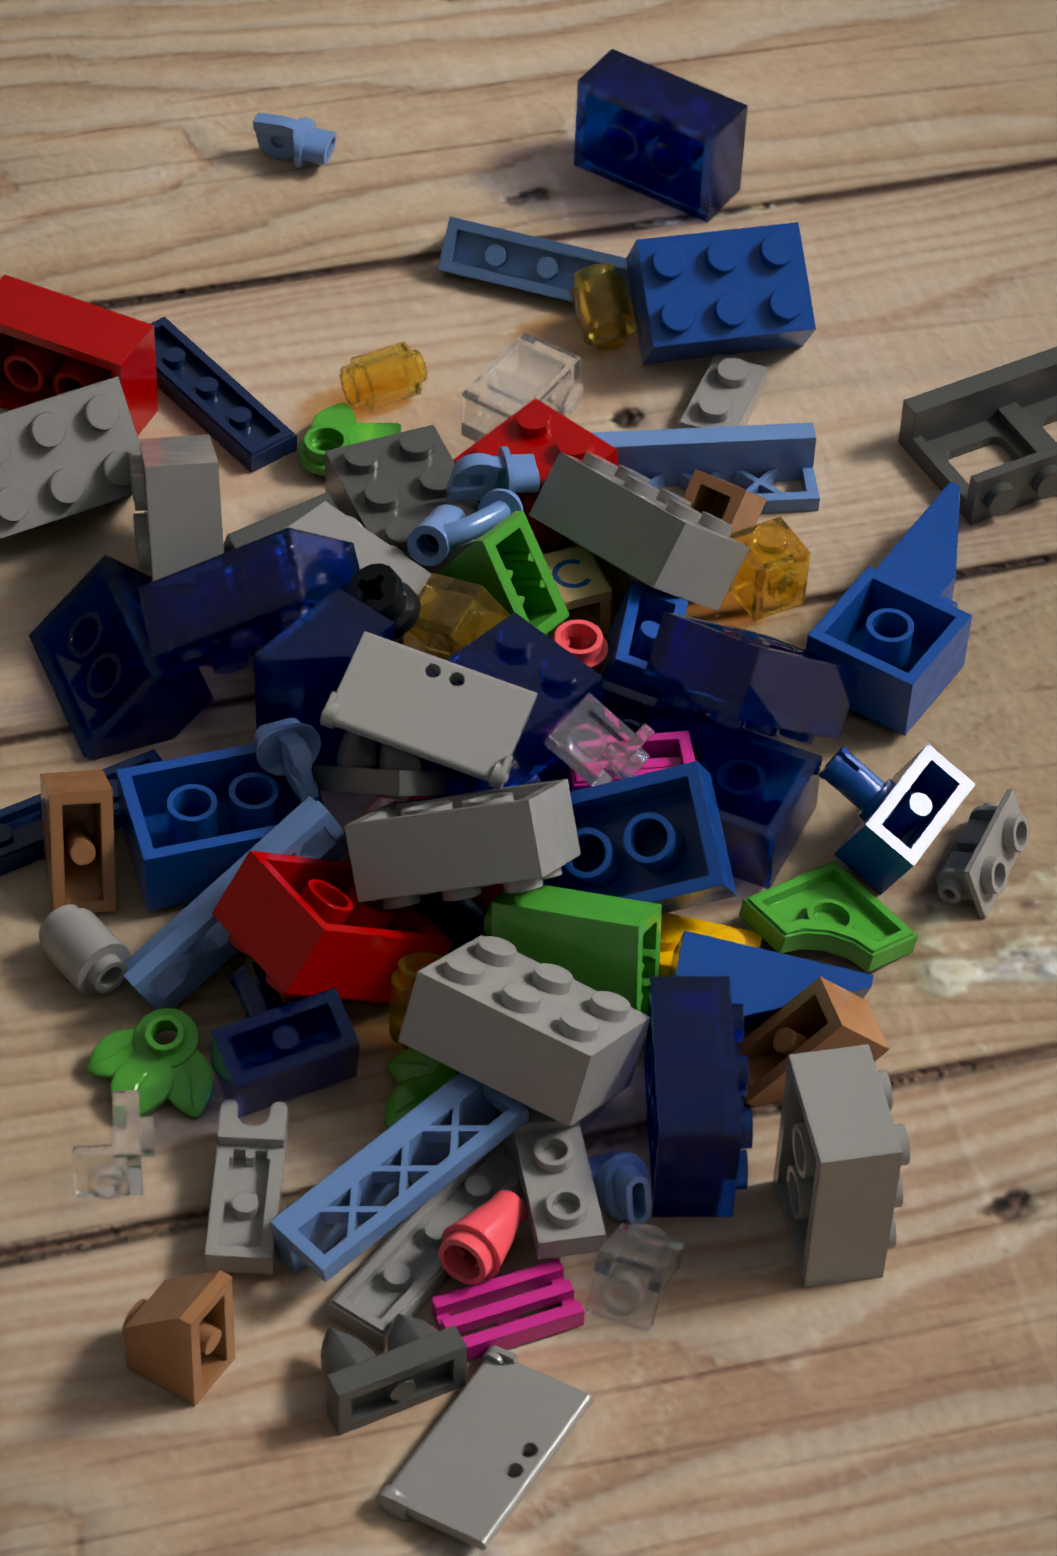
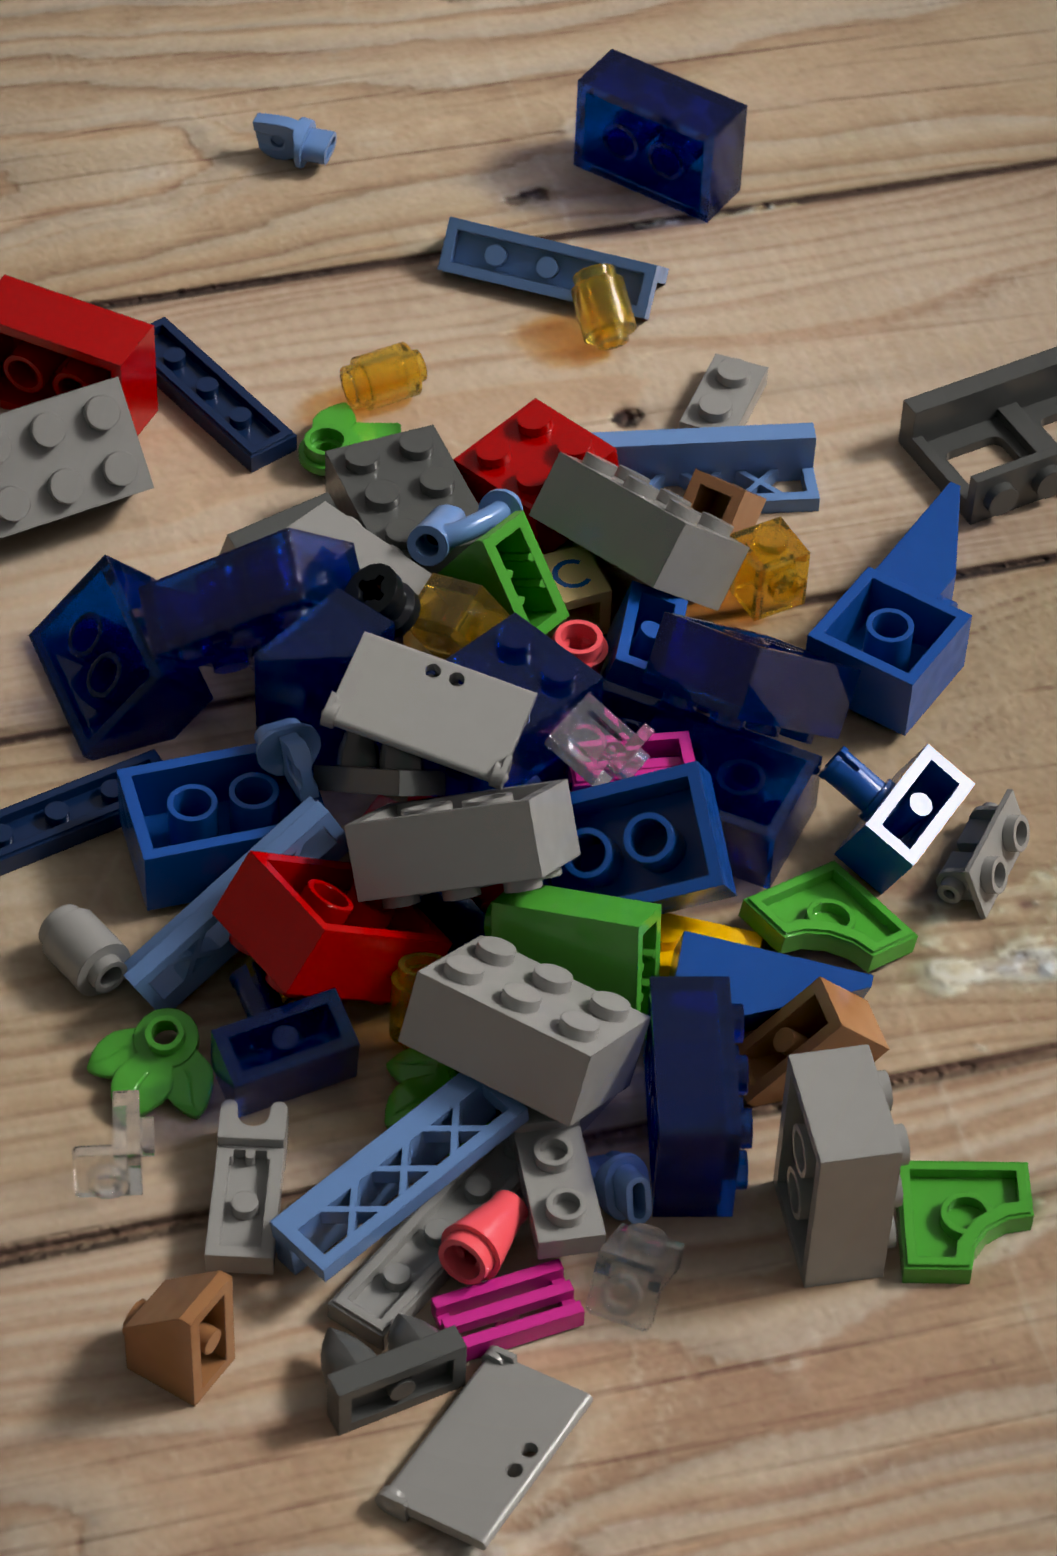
medium nougat slope [40,770,117,913] -> none
light grey brick [129,434,226,587] -> none
medium blue piece [446,446,540,502] -> none
clear brick [461,332,583,442] -> none
blue brick [626,222,816,365] -> none
none -> bright green tile [896,1161,1034,1284]

